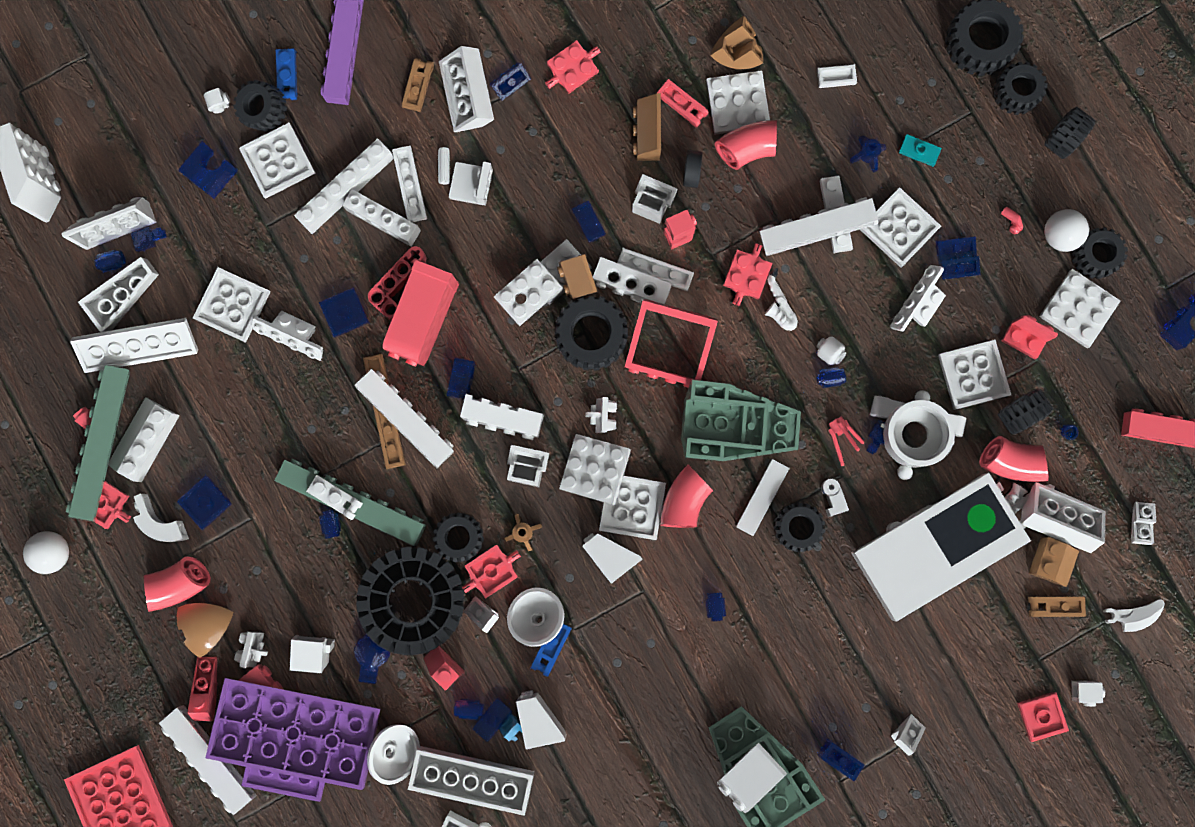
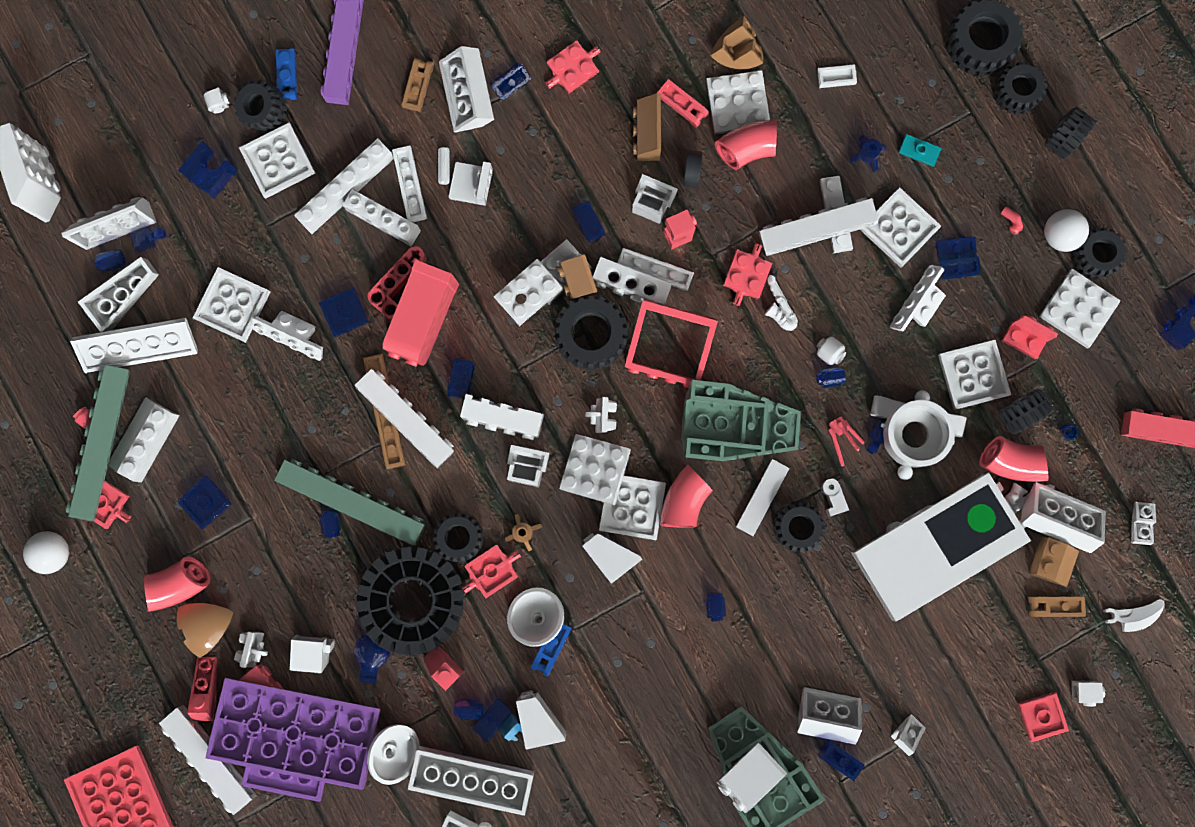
white arch [133,494,189,542] -> none
white plate [306,475,363,520] -> none
white slope [463,596,499,633] -> none
none -> white slope [797,687,862,745]

